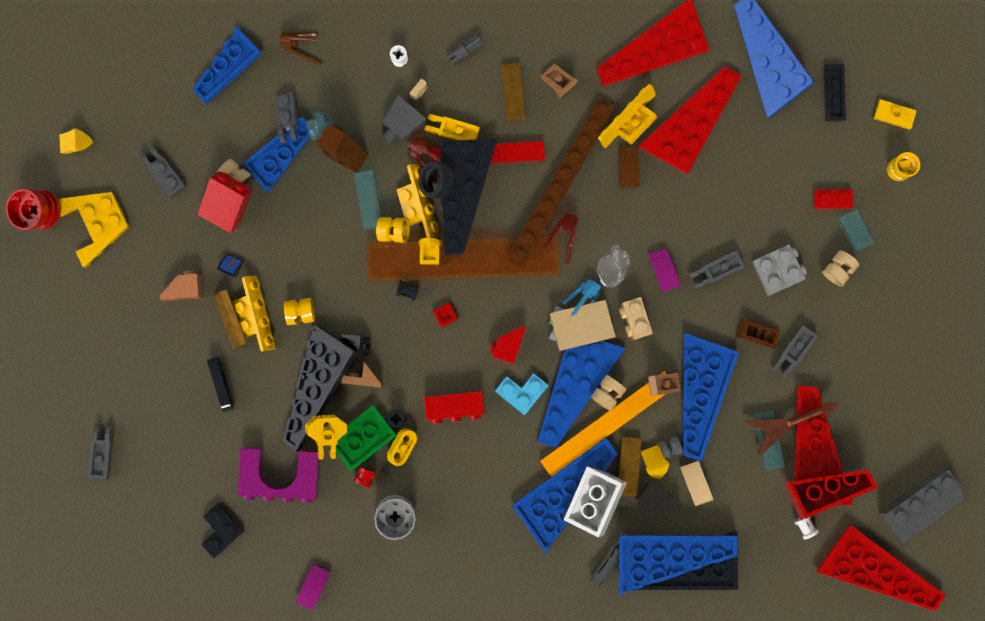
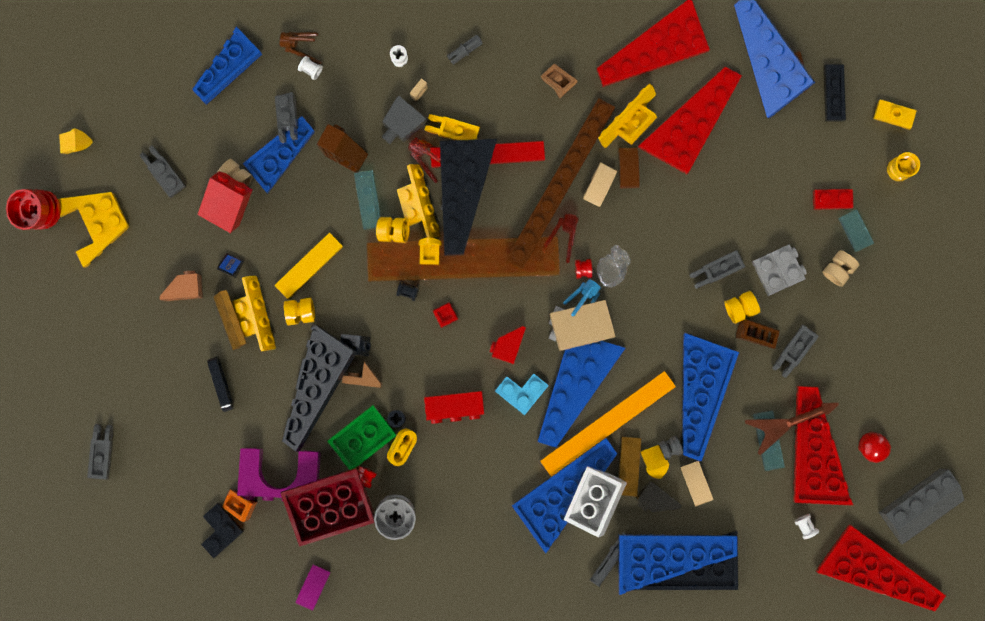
yellow hinge [305,414,347,460] -> none
clear light blue slope [306,111,334,140] -> none
black tyre [418,161,454,199] -> none
pearl gold tile [501,63,525,122] -> none
tan wheel [591,375,627,411] -> none
tan brick [619,297,653,341] -> none
magenta slope [648,248,681,293] -> none
medium nougat slope [648,373,681,396] -> none
red wedge [784,470,878,519] -> none
none -> orange slope [222,489,257,522]
none -> yellow tile [274,233,343,300]
none -> dark red slope [280,468,375,547]
none -> white bush [298,56,323,80]
none -> red wheel [575,259,592,279]
none -> tan slope [583,162,617,207]
none -> yellow wheel [724,291,760,324]
none -> red hair [858,432,891,463]

